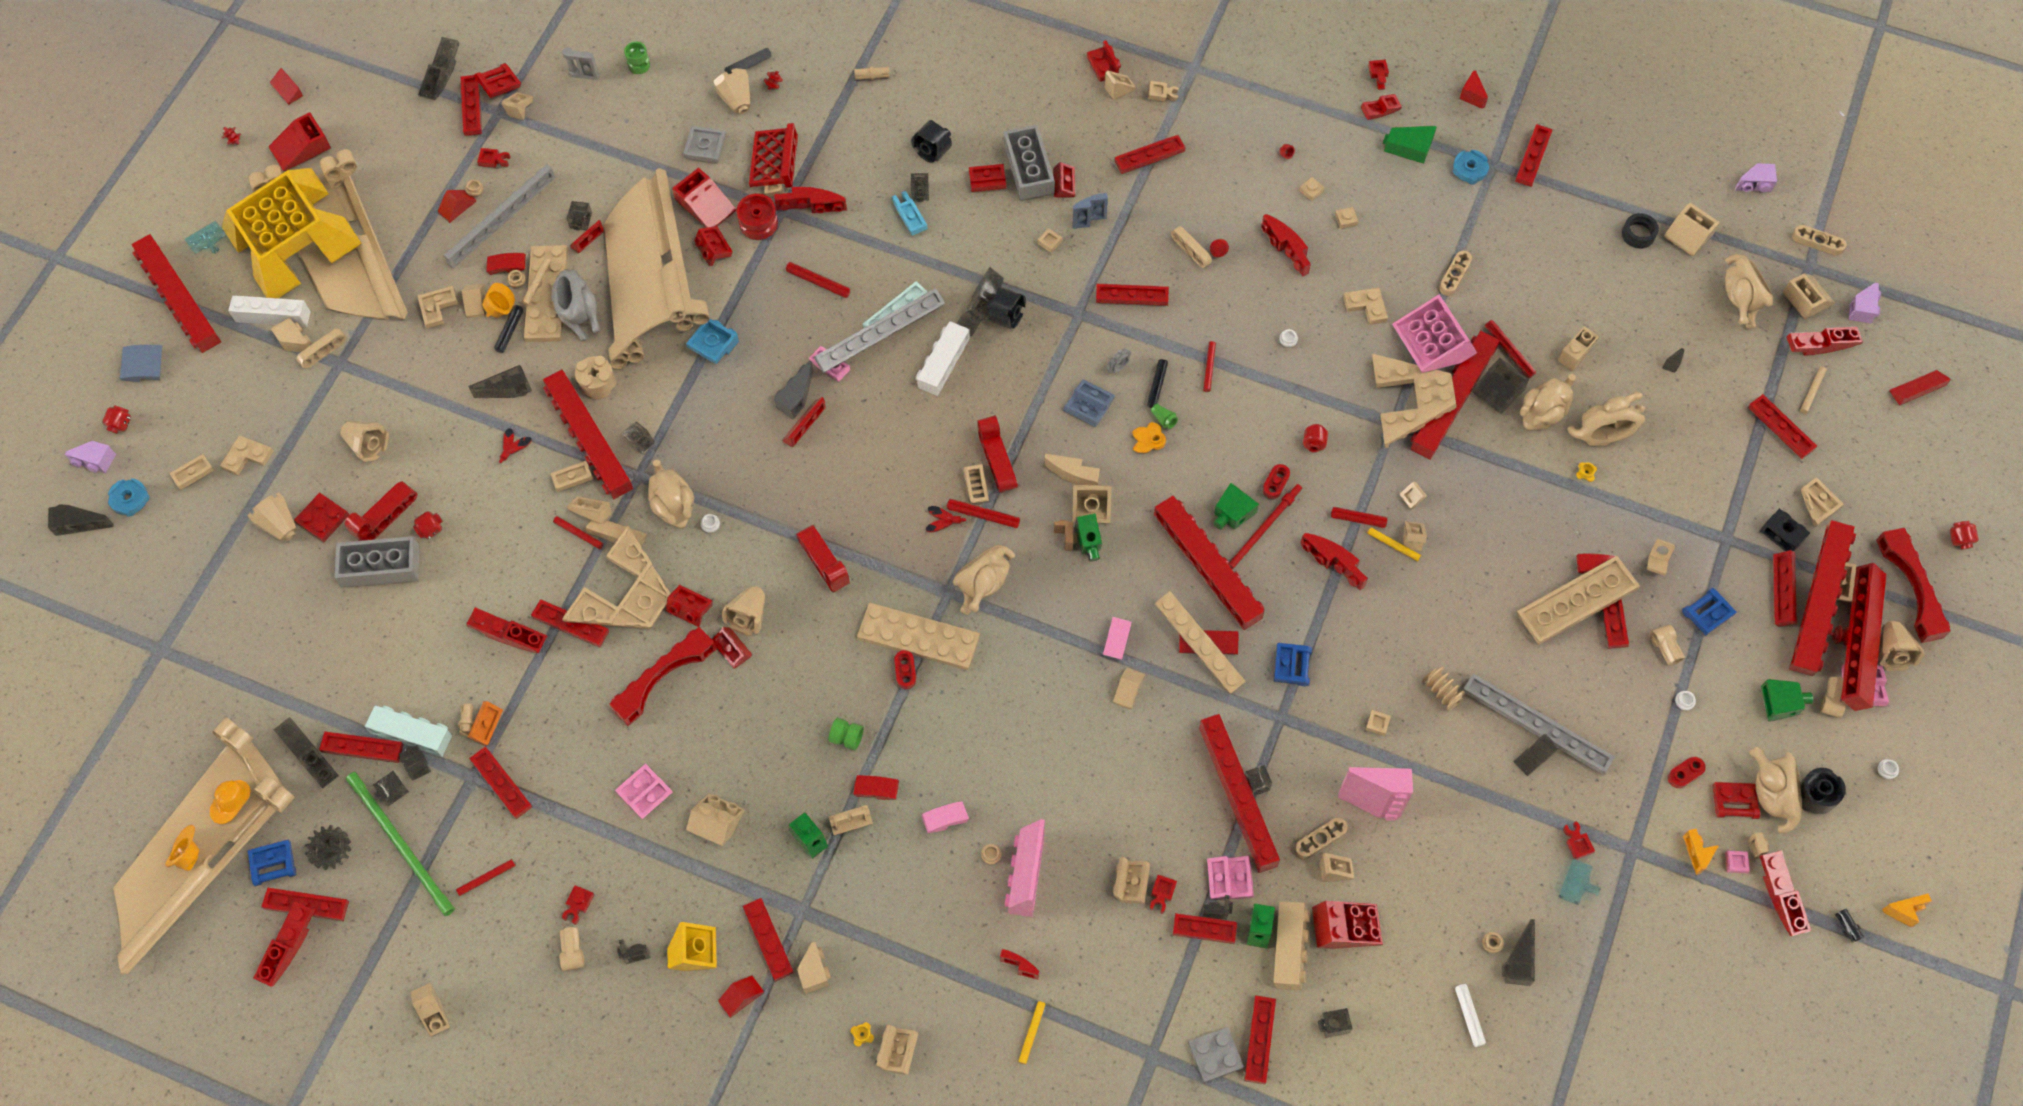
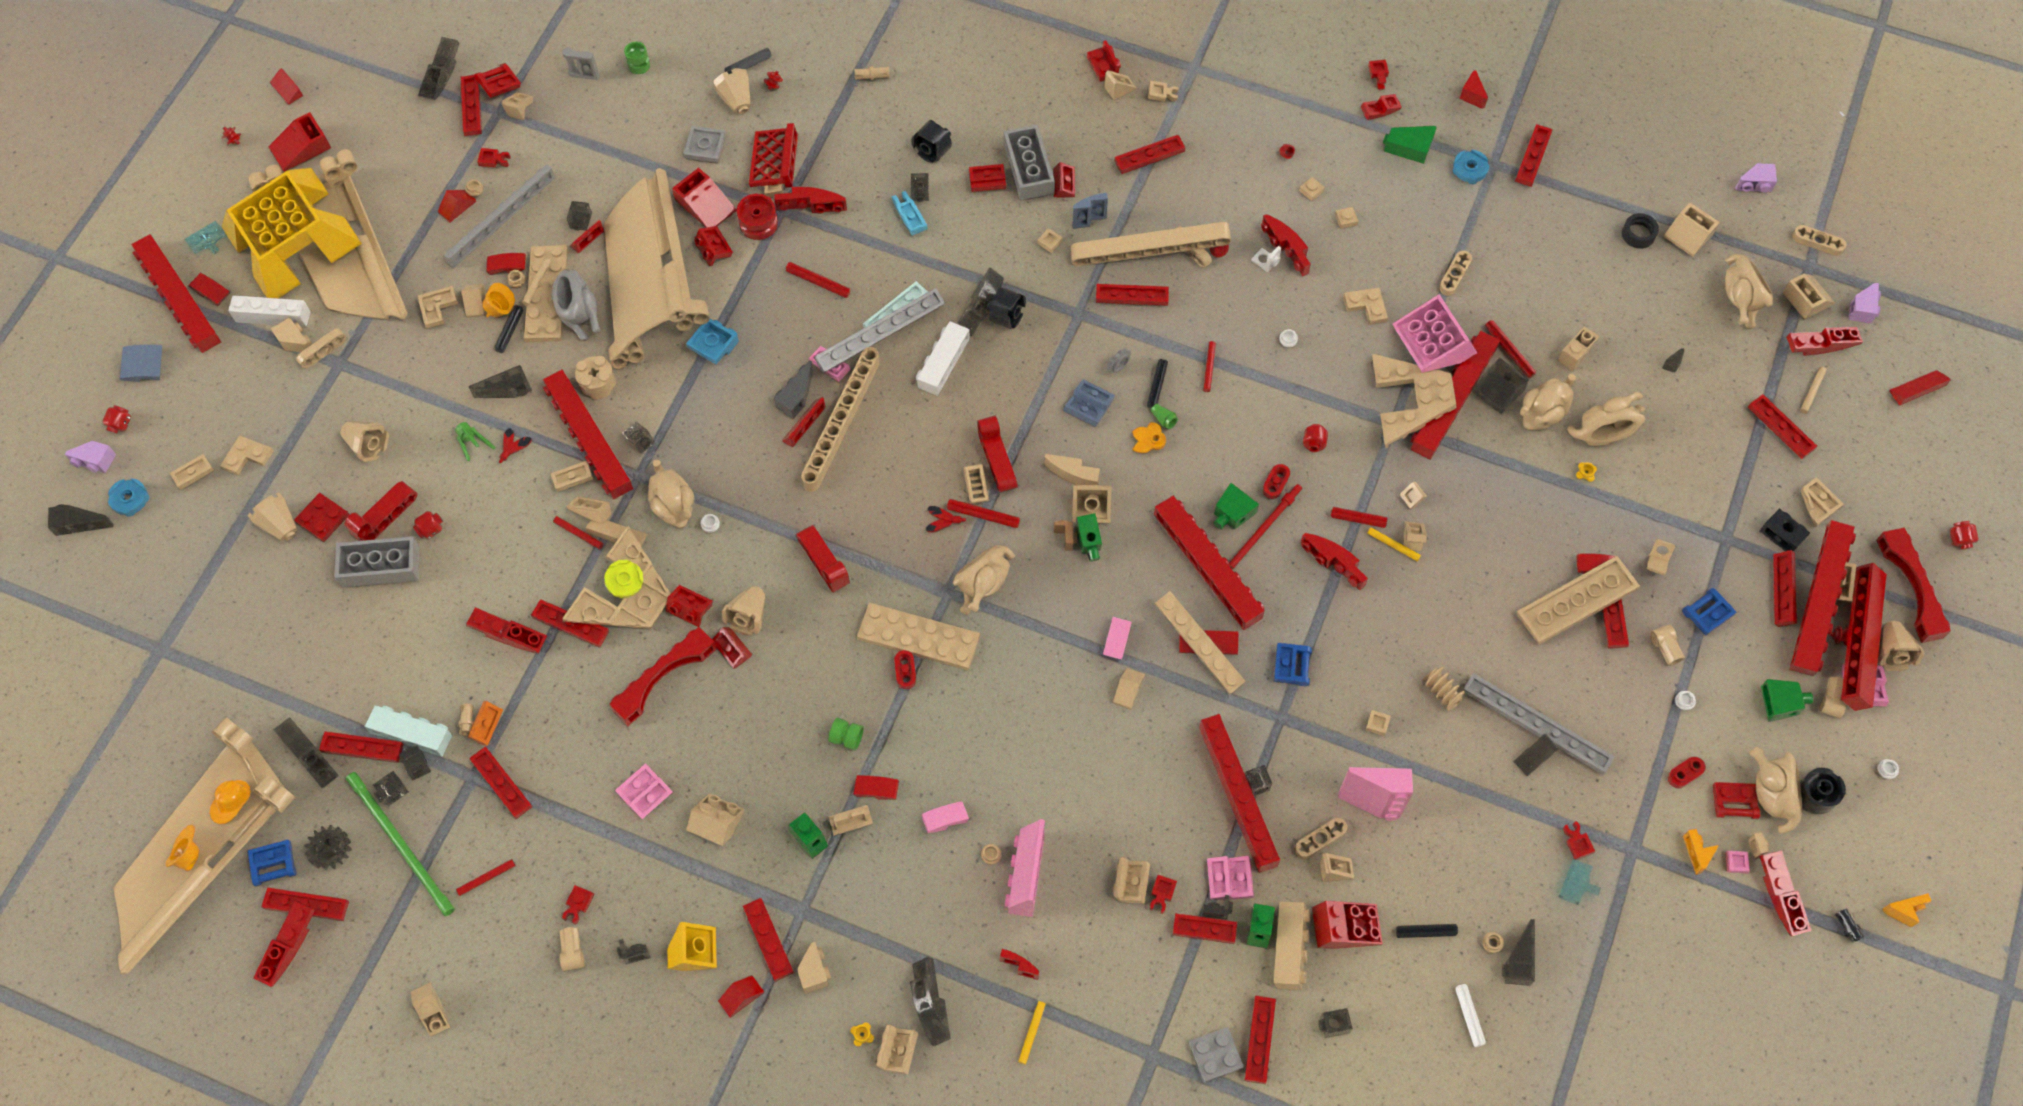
none -> red slope [188,273,230,306]
none -> bright green plant [455,422,496,461]
none -> neon yellow tile [604,560,643,598]
none -> tan beam [801,347,880,492]
none -> clear smoke slope [910,957,951,1046]
none -> tan beam [1070,222,1231,266]
none -> white bracket [1251,246,1281,272]
none -> black axle [1396,924,1458,938]

